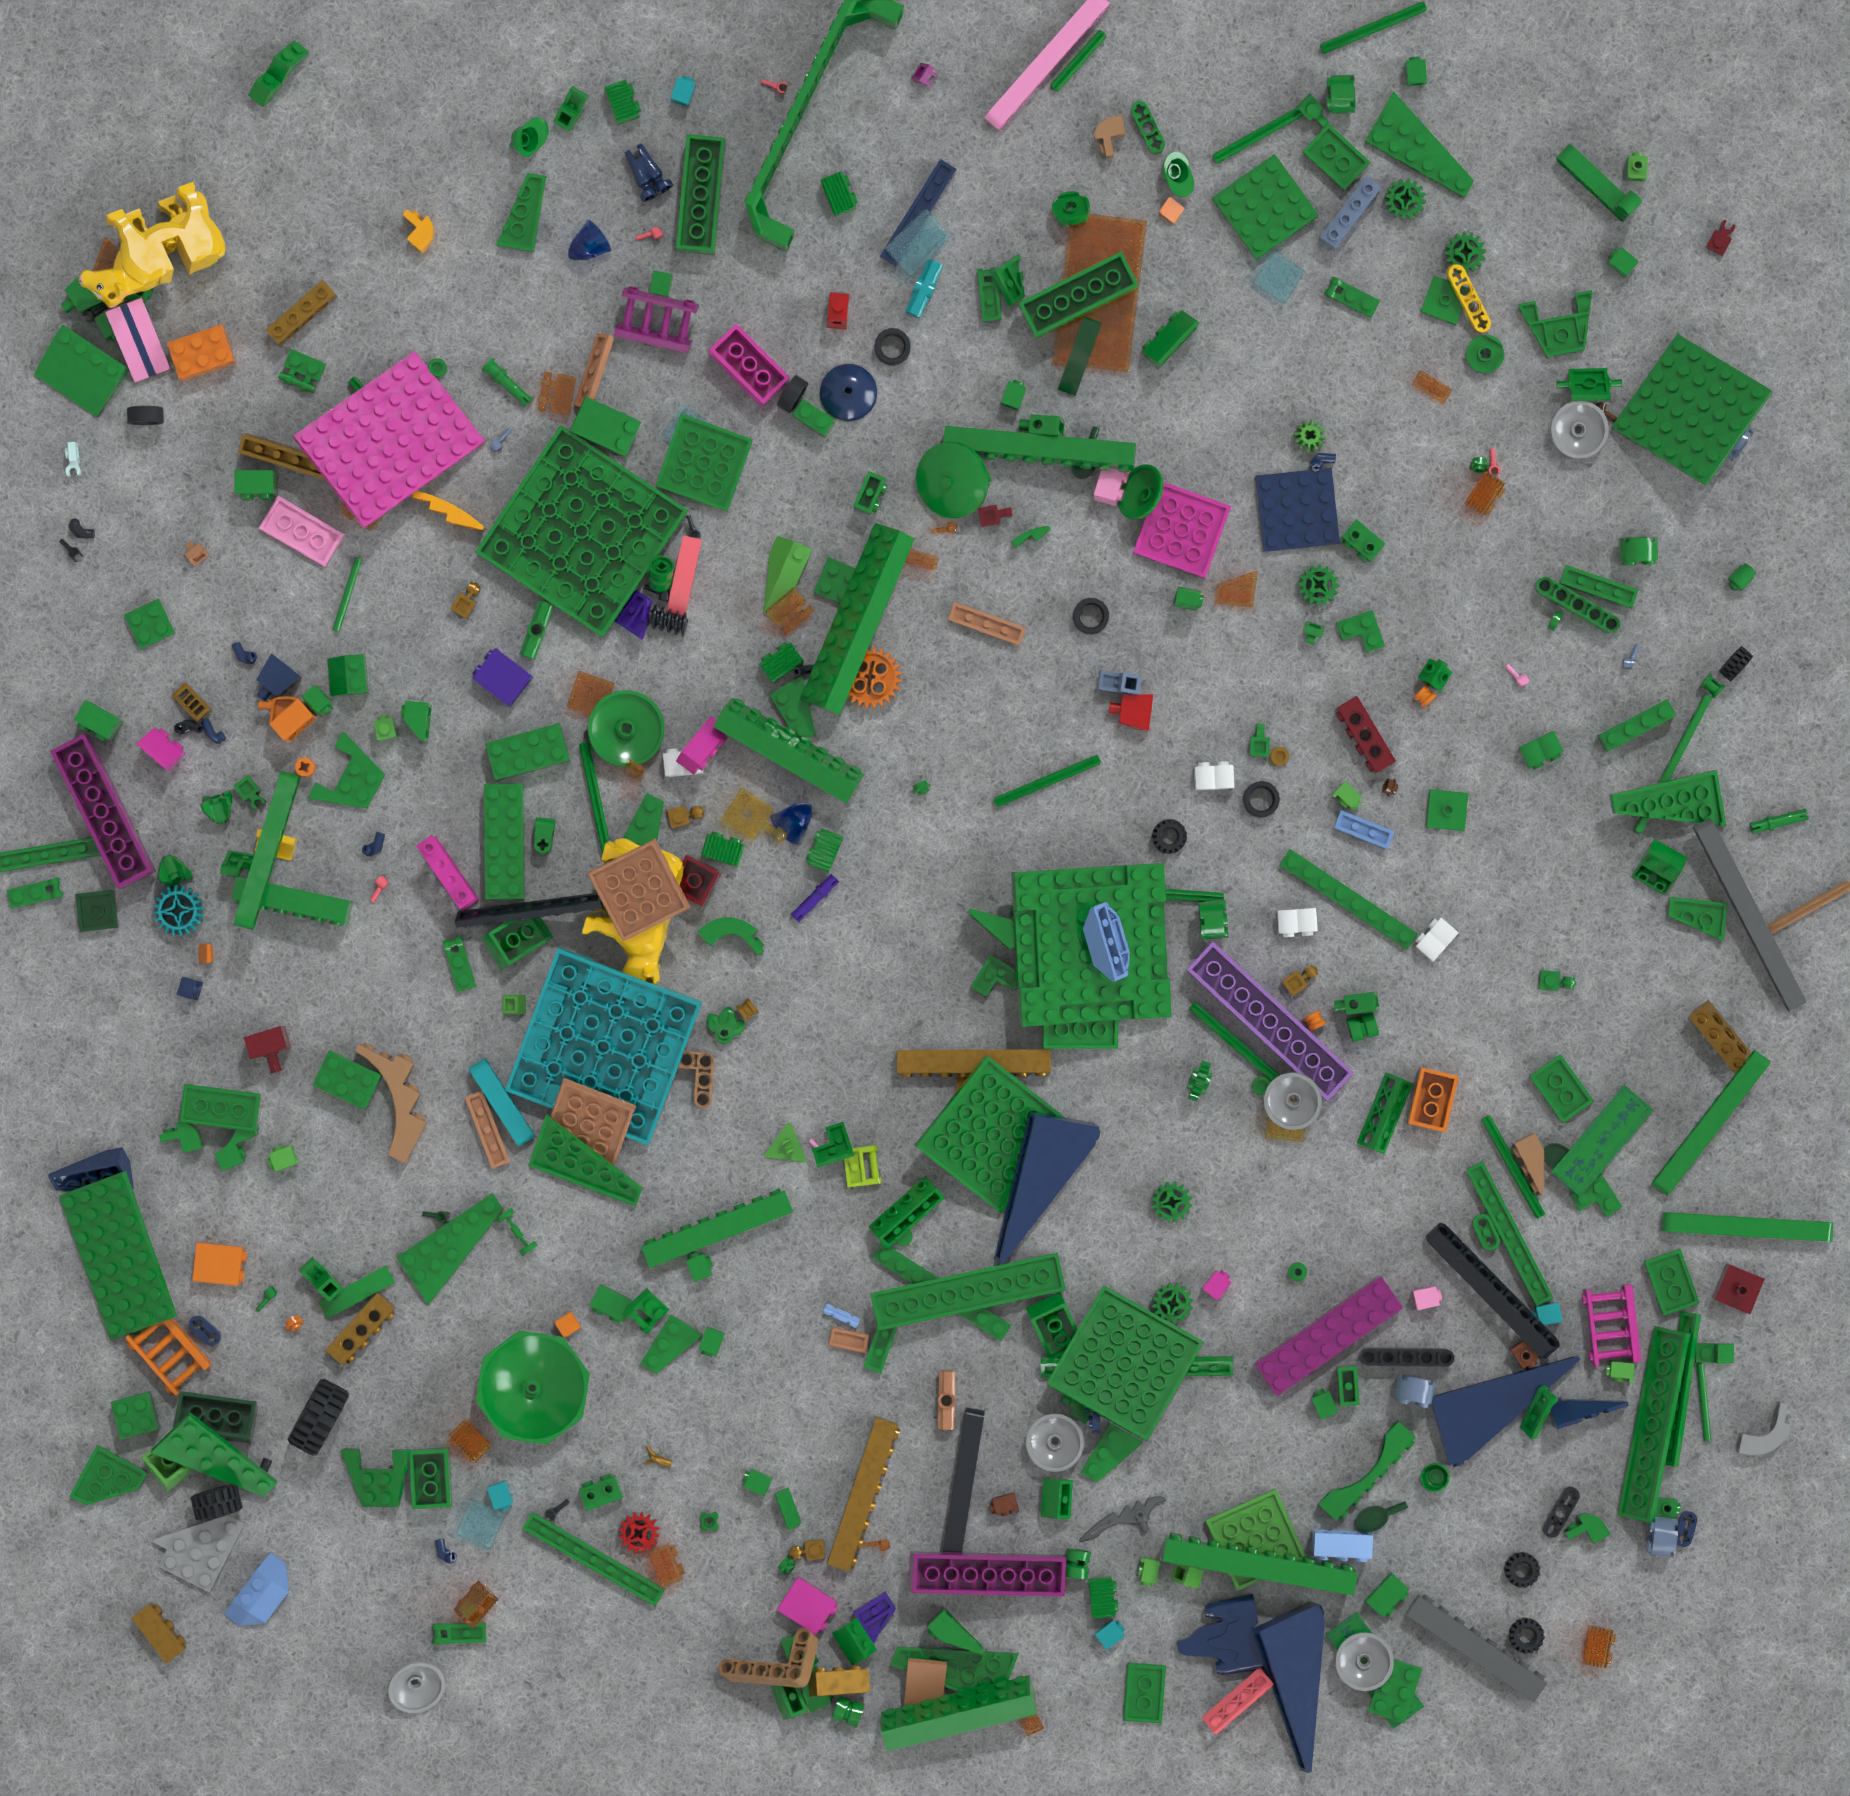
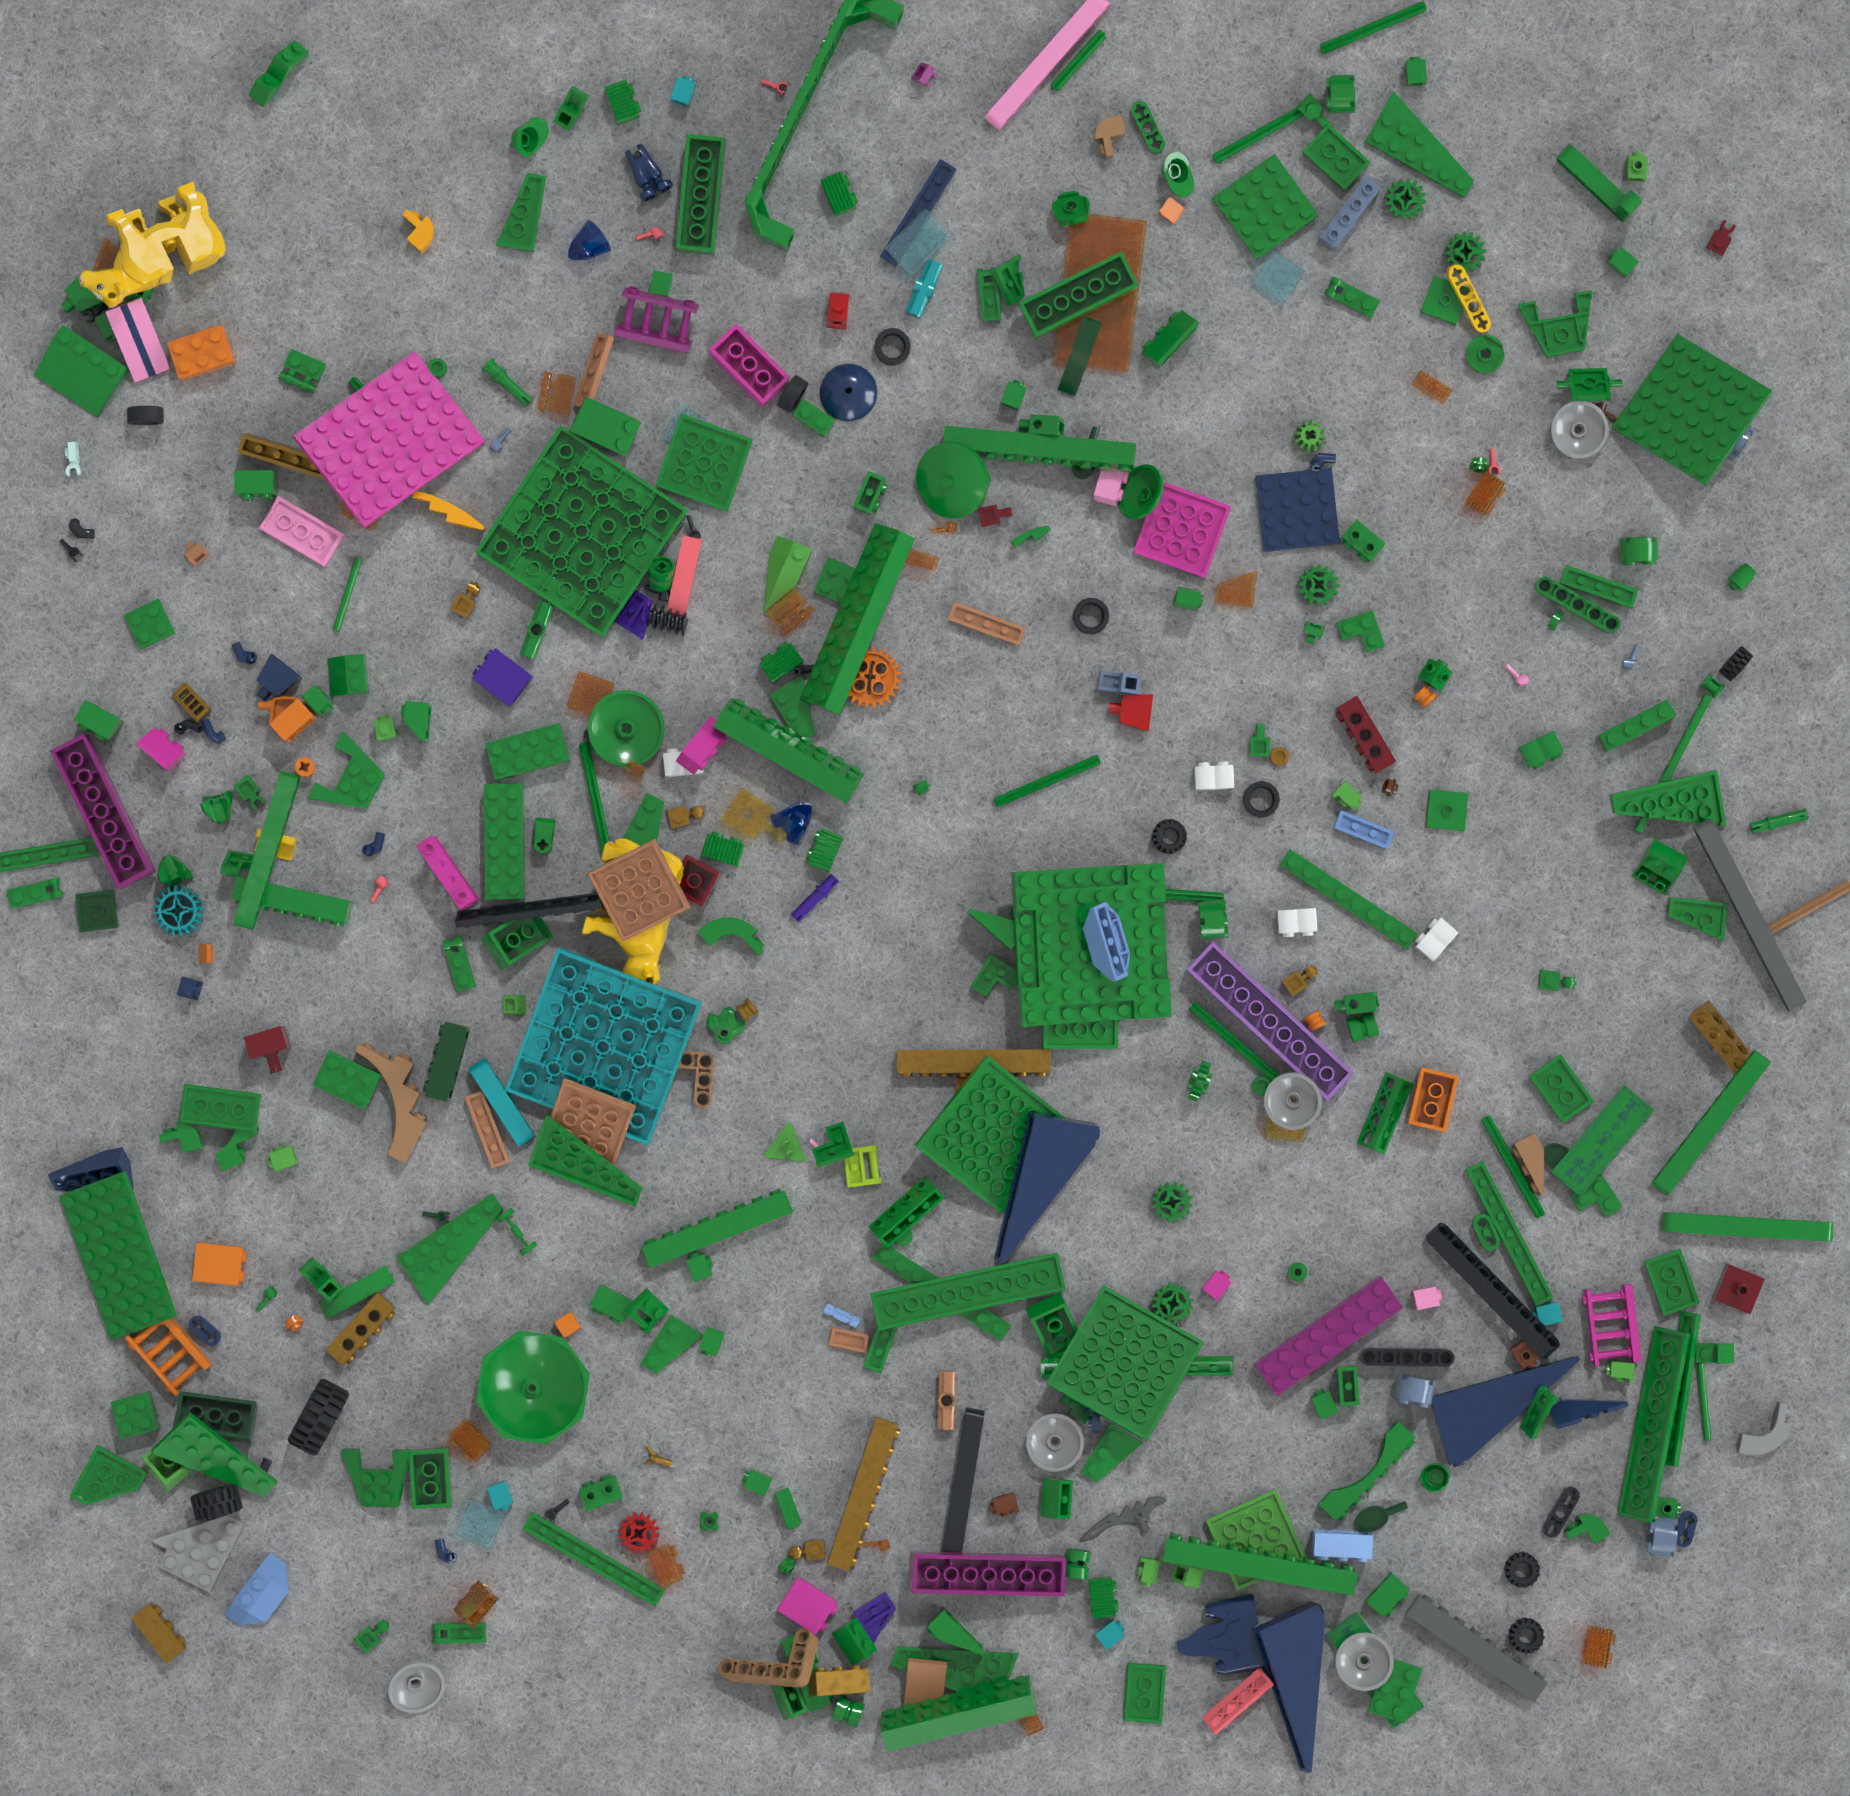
pearl gold brick [266,280,338,347] -> none
none -> green plate [354,1619,390,1653]
none -> dark green brick [423,1022,470,1102]

